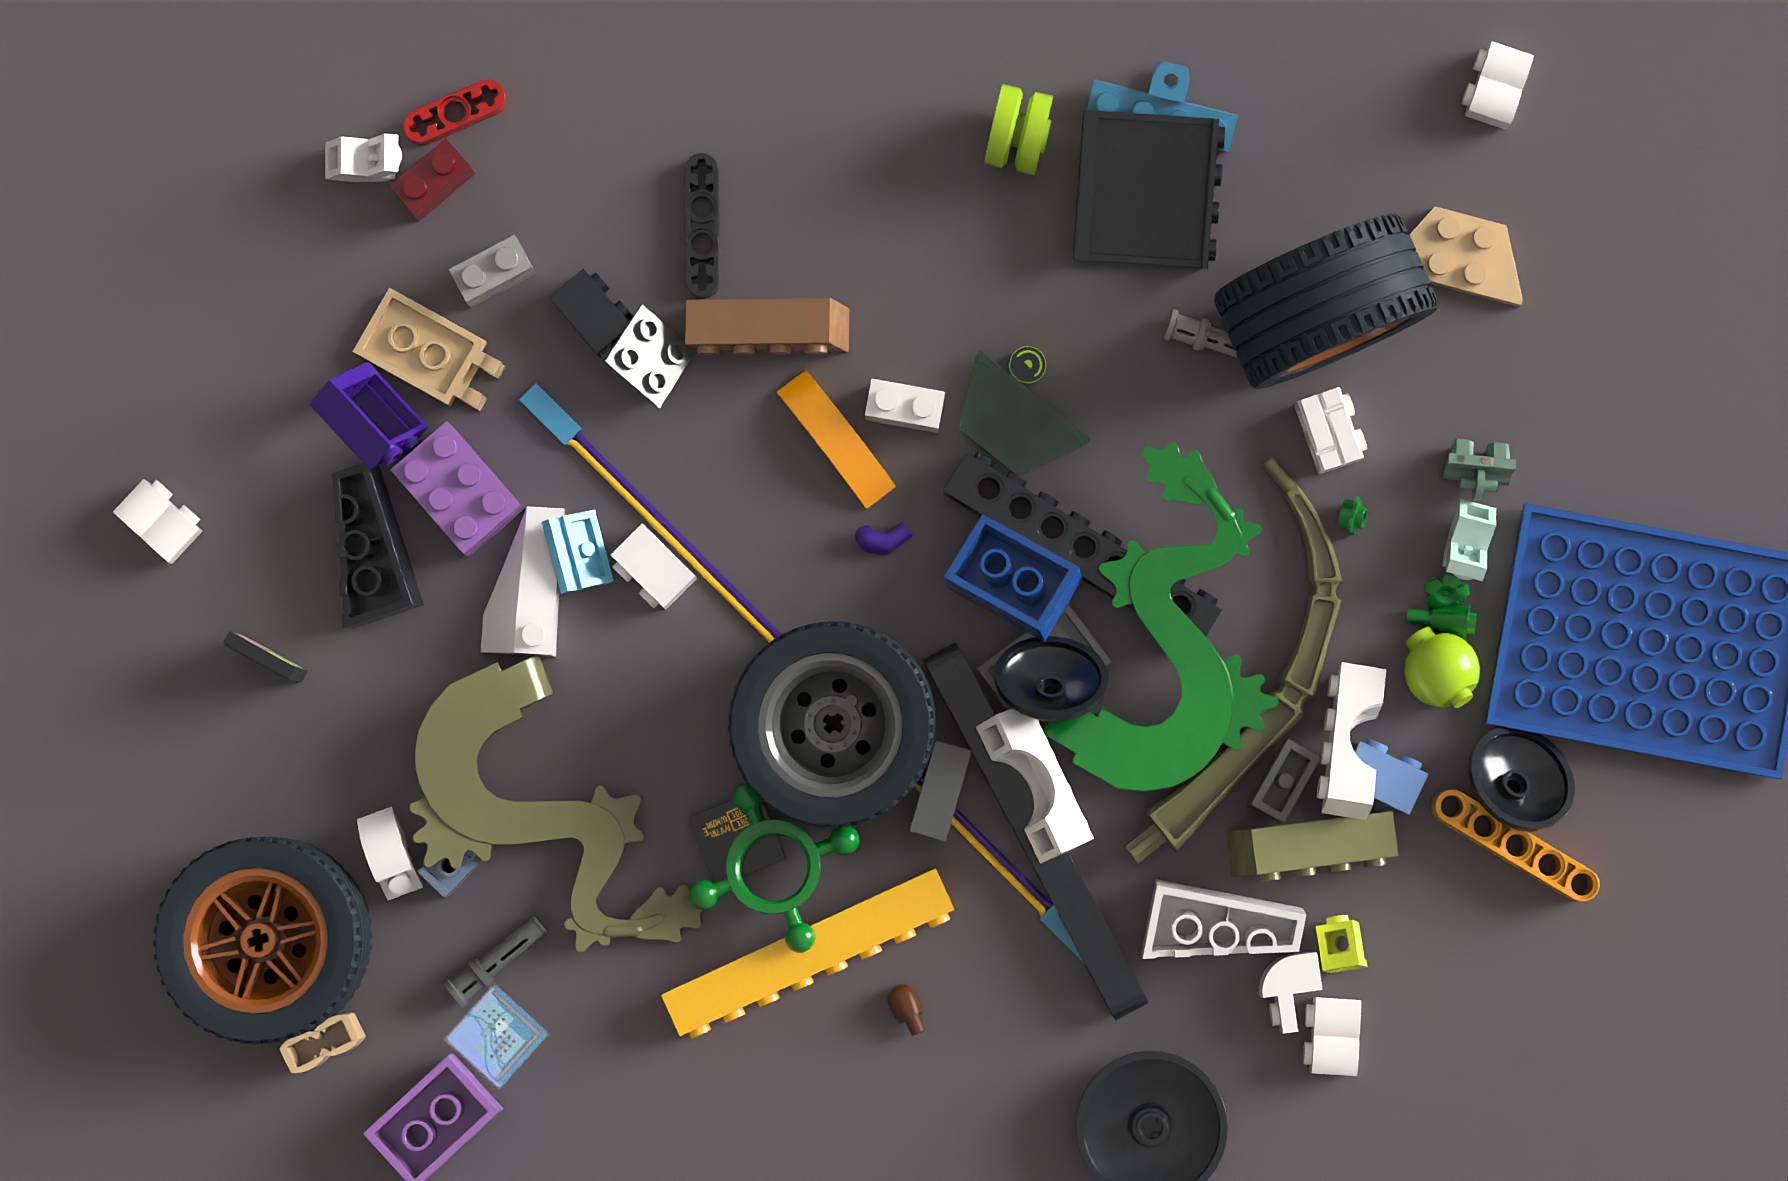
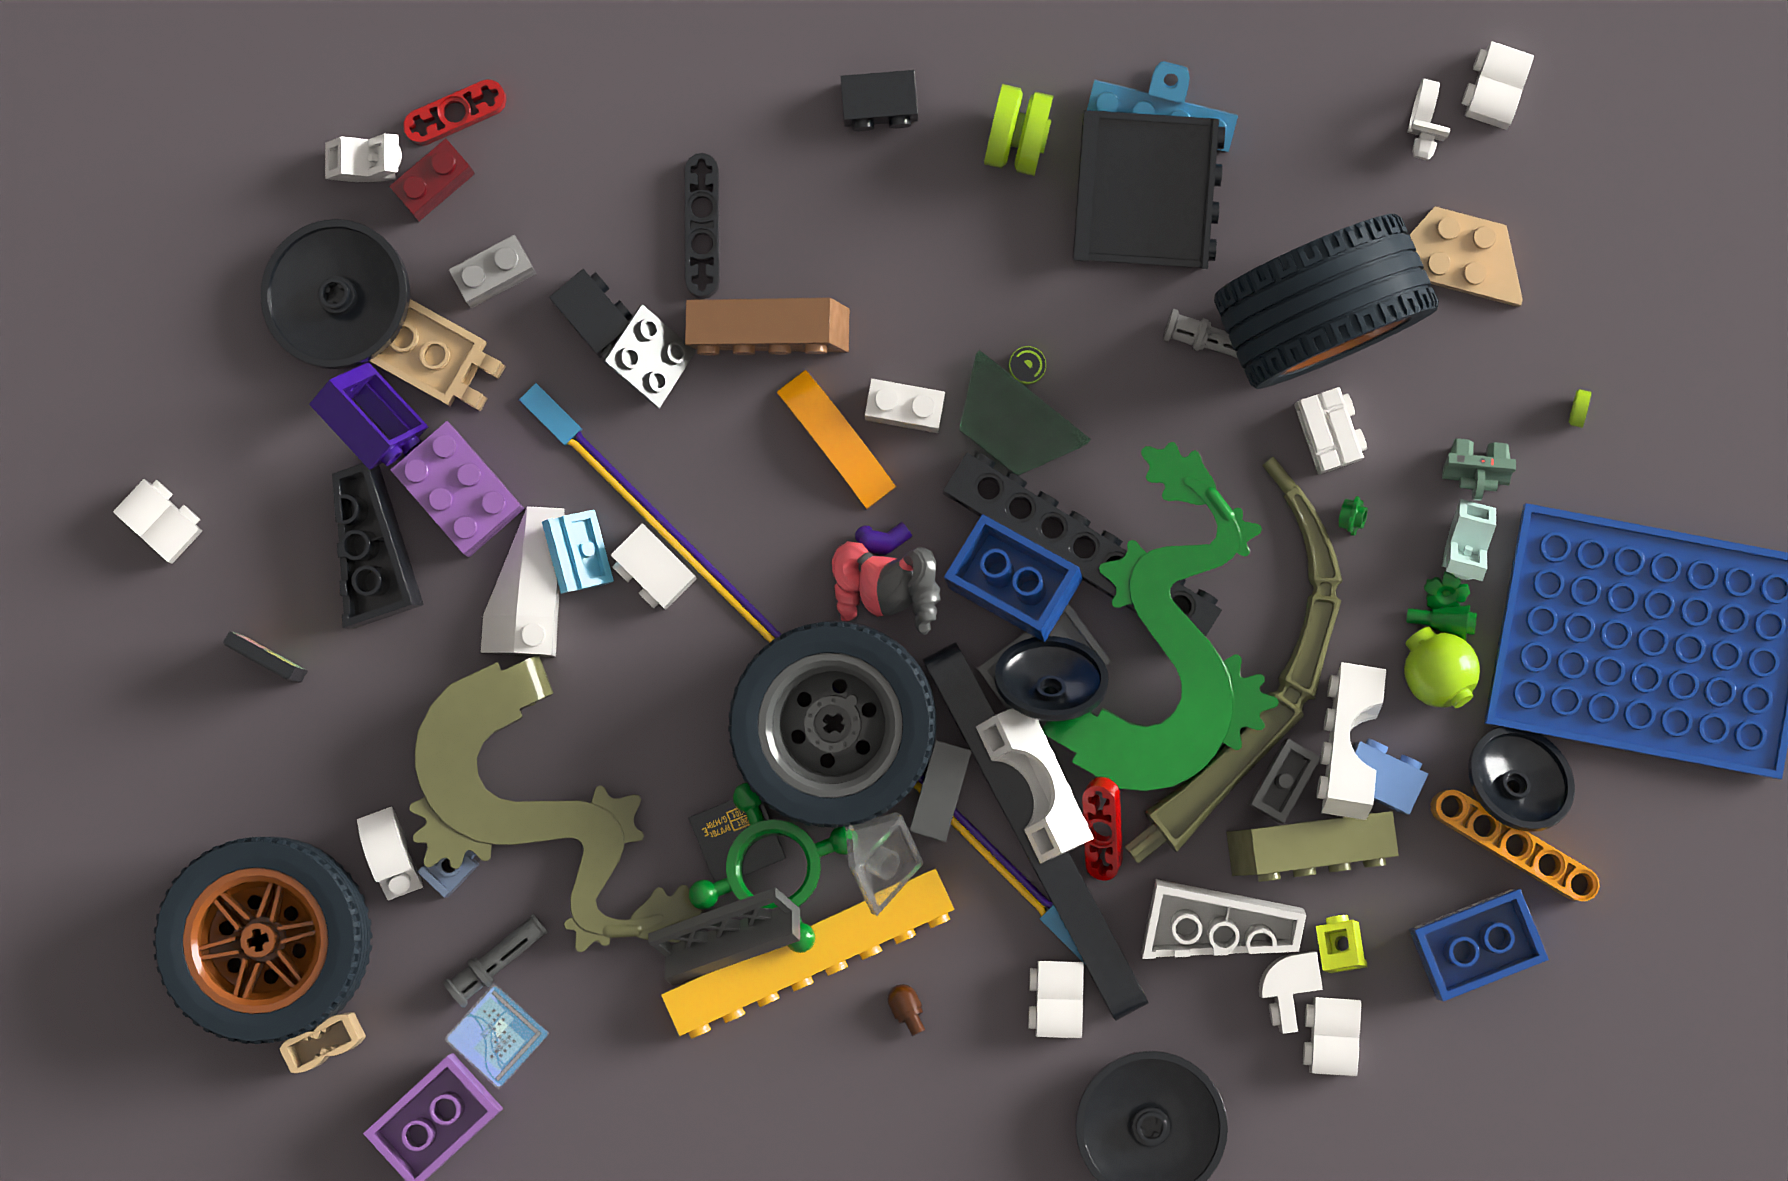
none -> black dish [261,219,410,369]
none -> dark grey fence [648,887,800,986]
none -> hair [832,541,941,635]
none -> black brick [840,70,918,131]
none -> clear slope [845,812,924,916]
none -> white brick [1028,961,1084,1038]
none -> red beam [1082,777,1123,881]
none -> white piece [1407,78,1450,161]
none -> blue brick [1409,888,1549,1001]
none -> lime tile [1568,389,1592,428]

